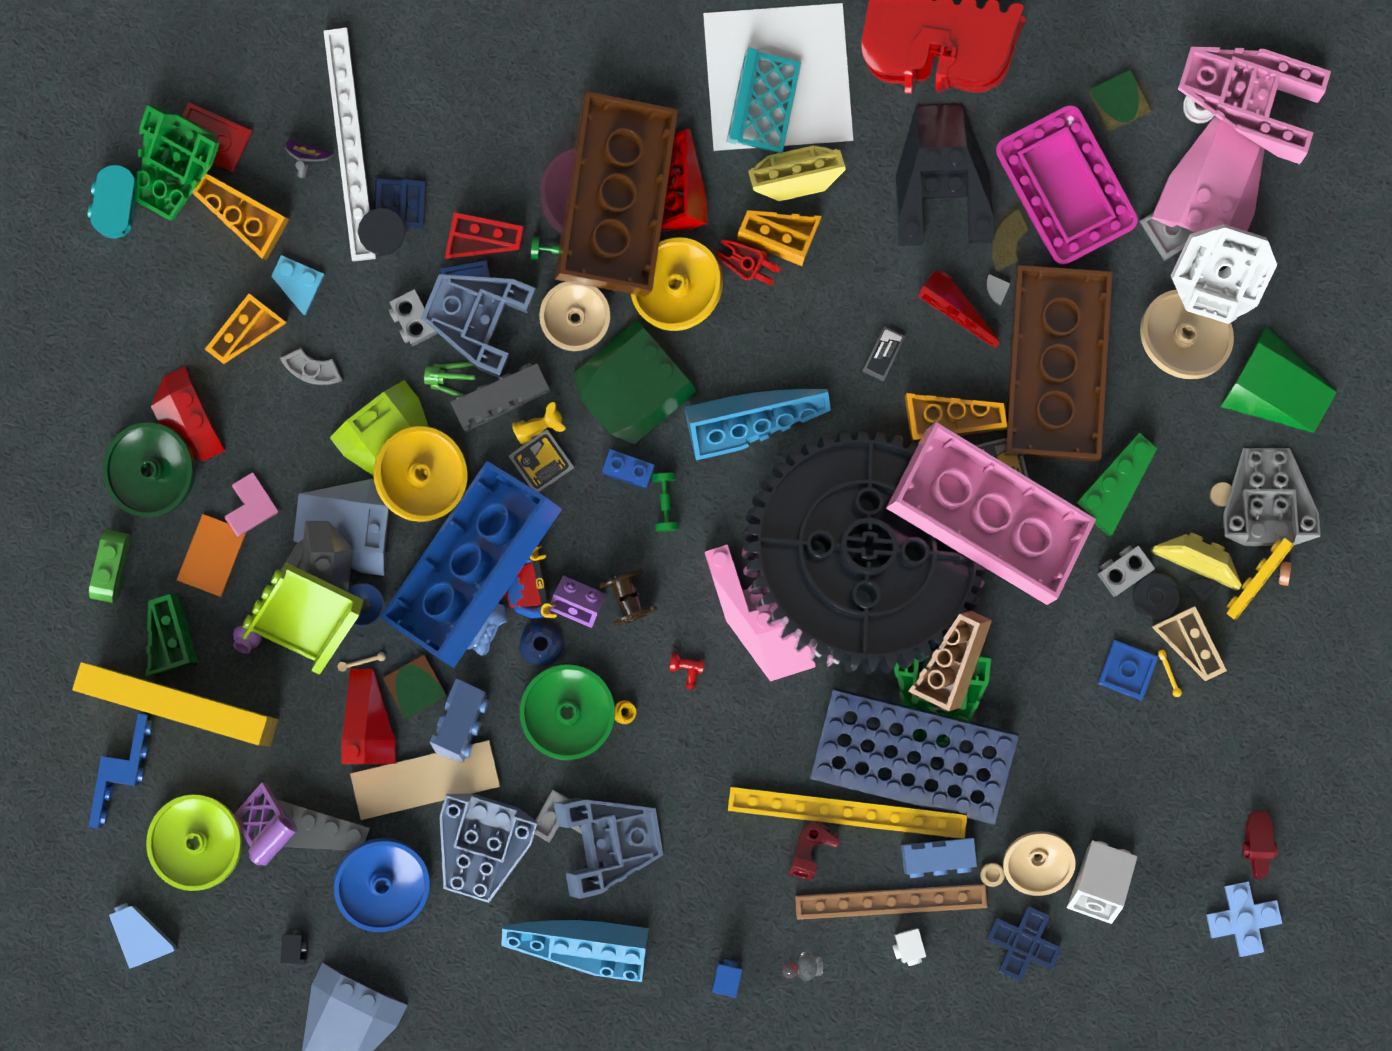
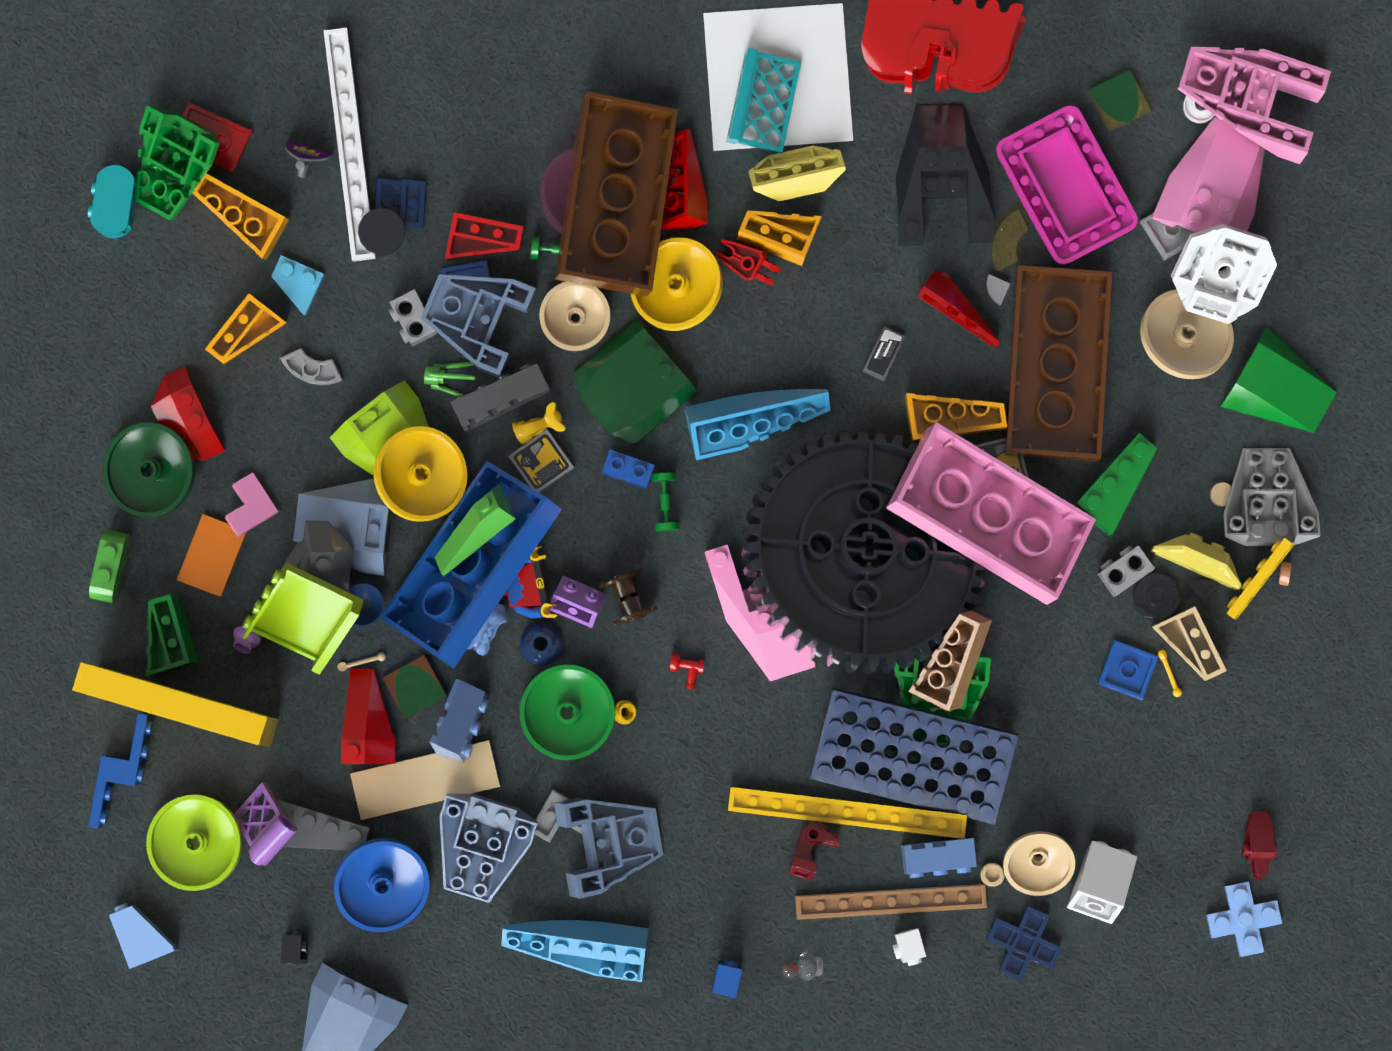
none -> bright green wedge [435,484,516,576]

